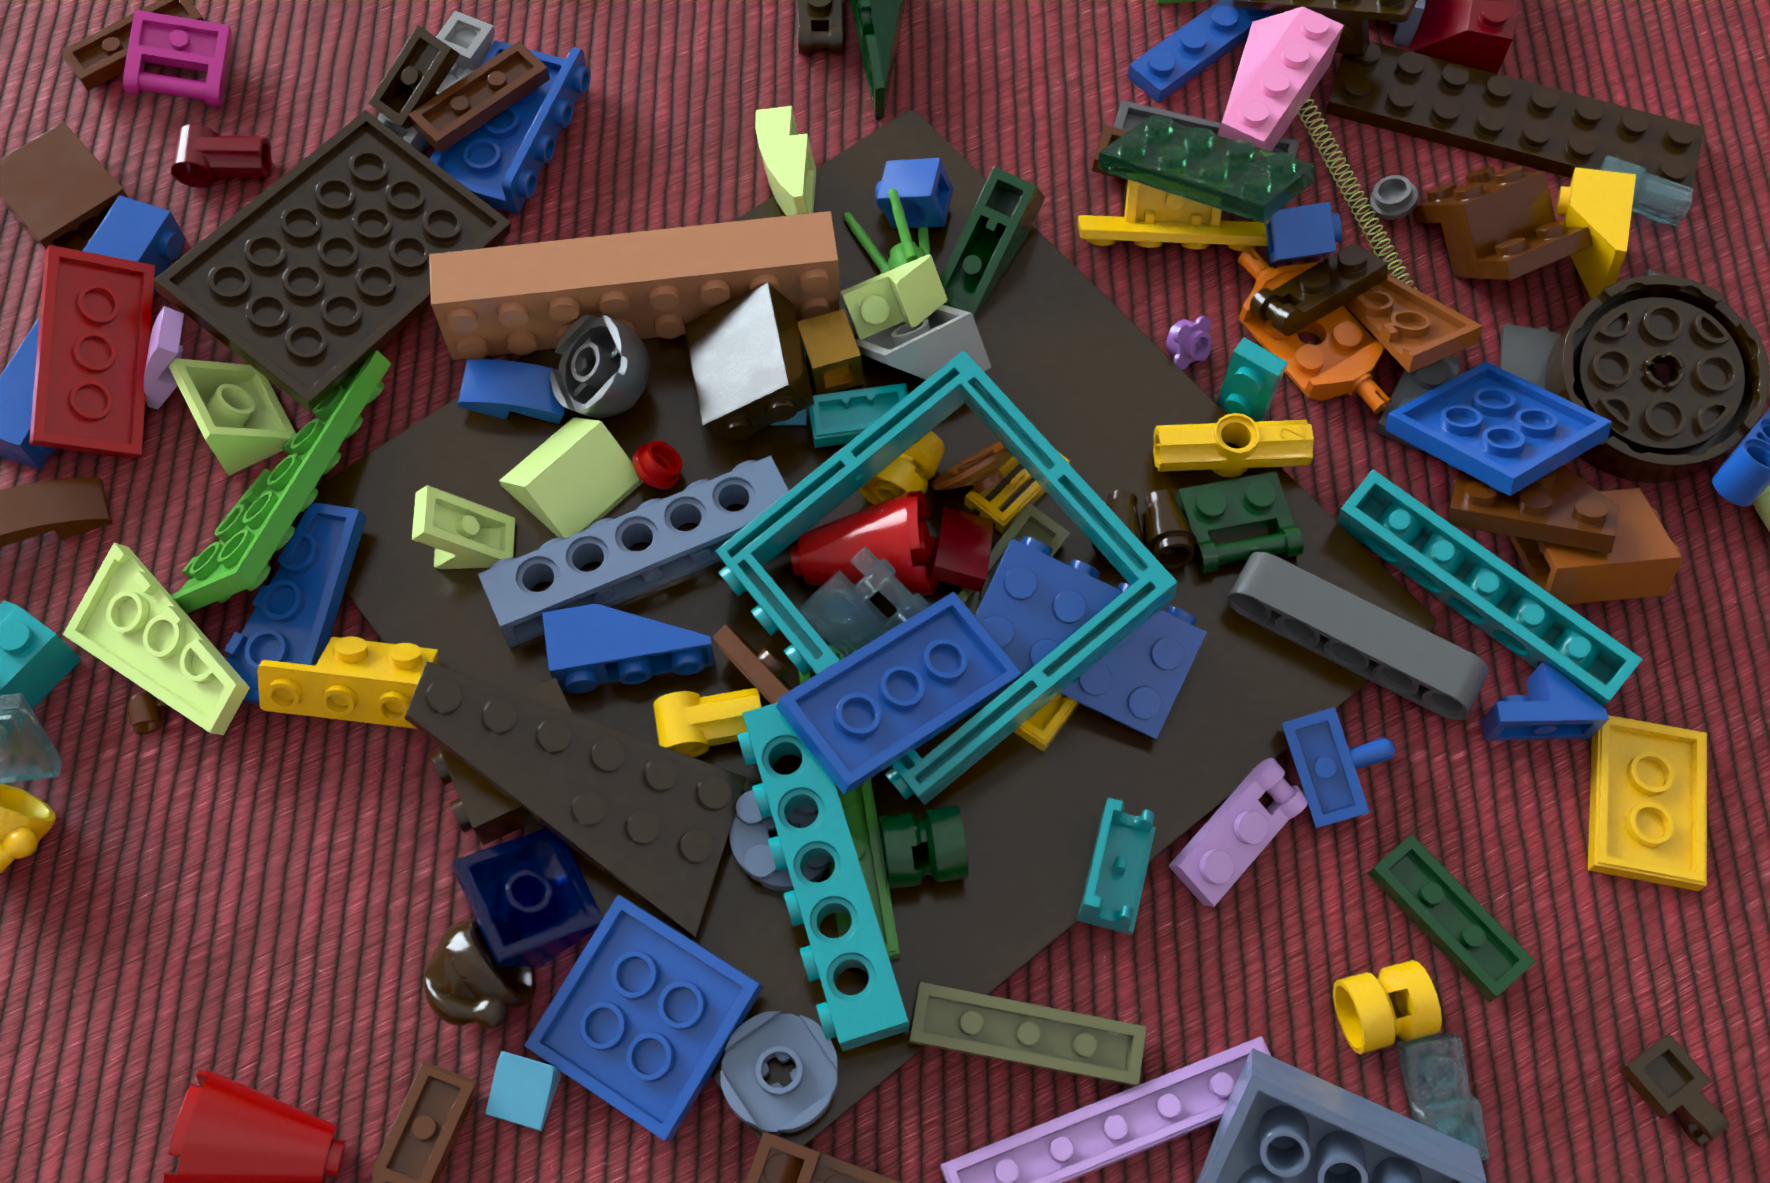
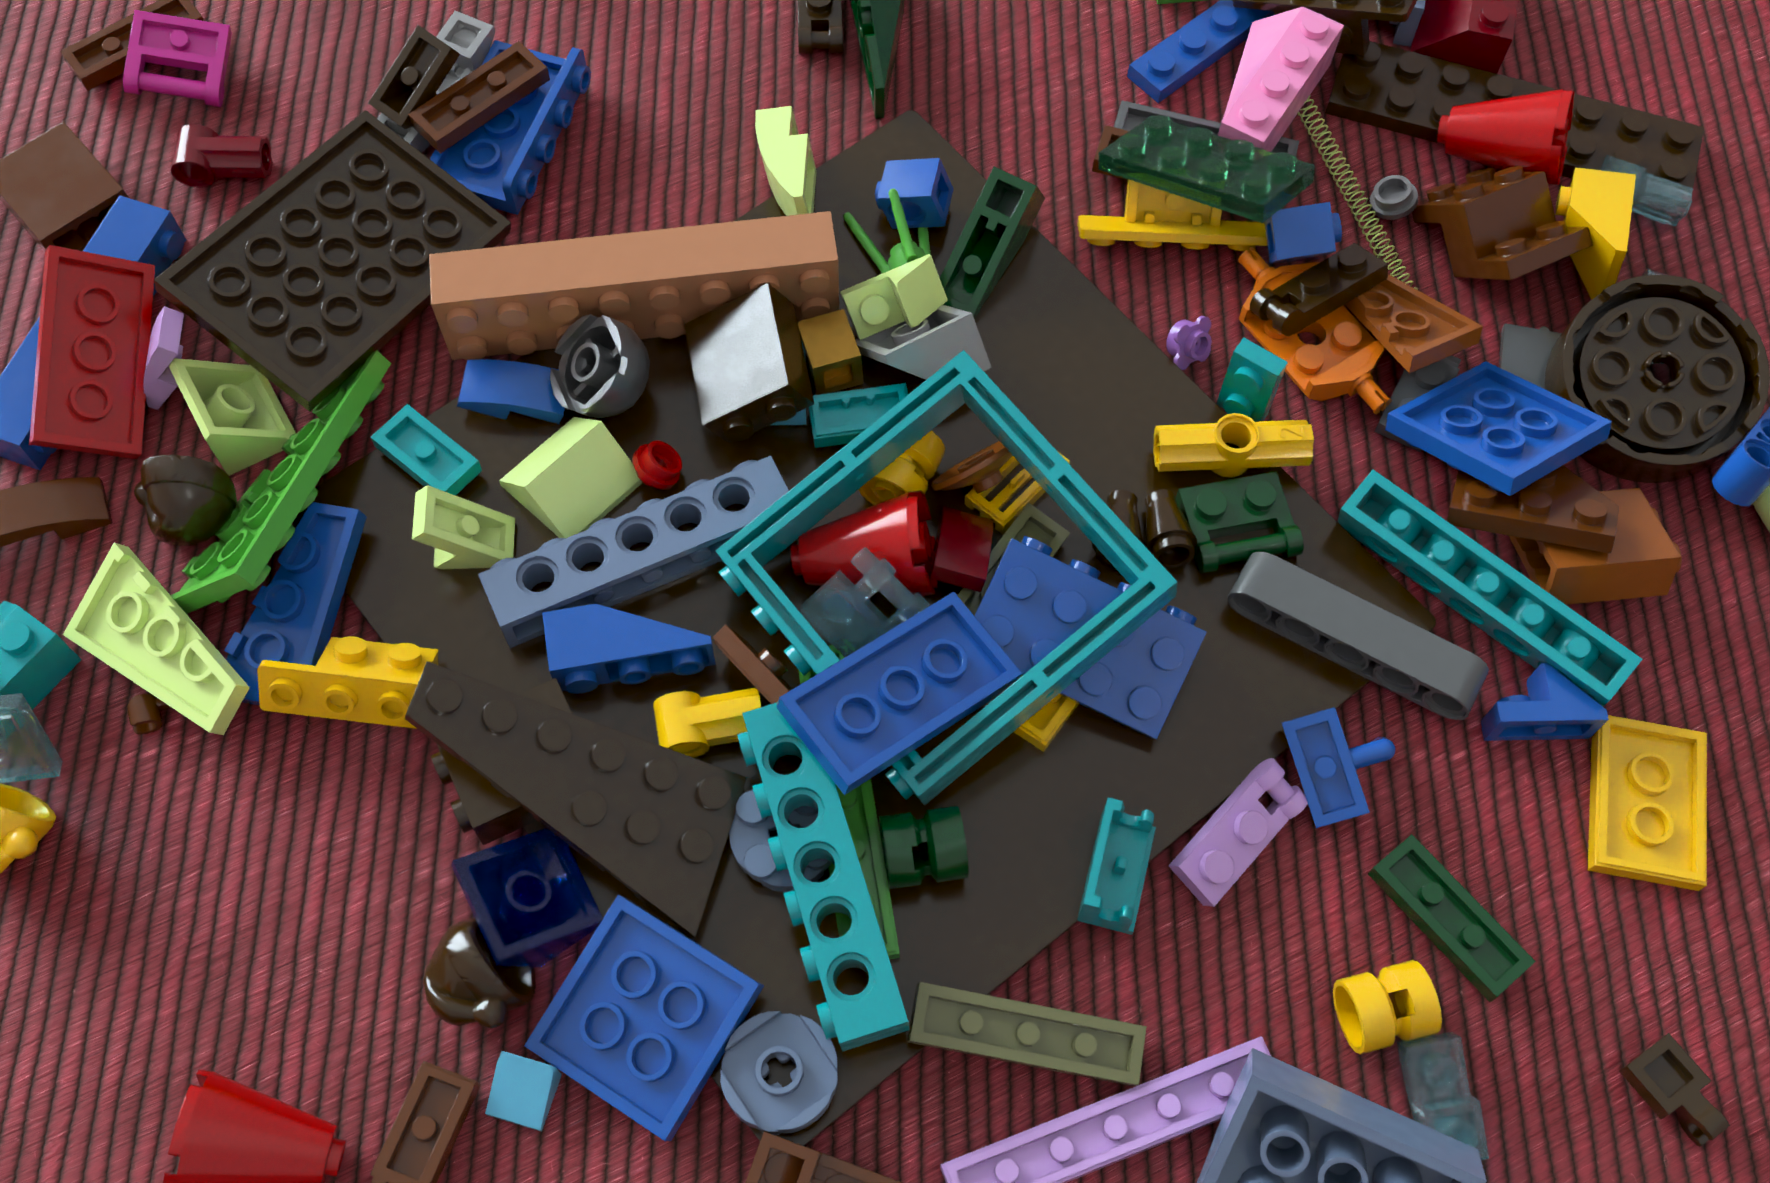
none -> dark brown piece [134,454,237,546]
none -> teal plate [371,404,482,496]
none -> red cone [1437,89,1575,185]

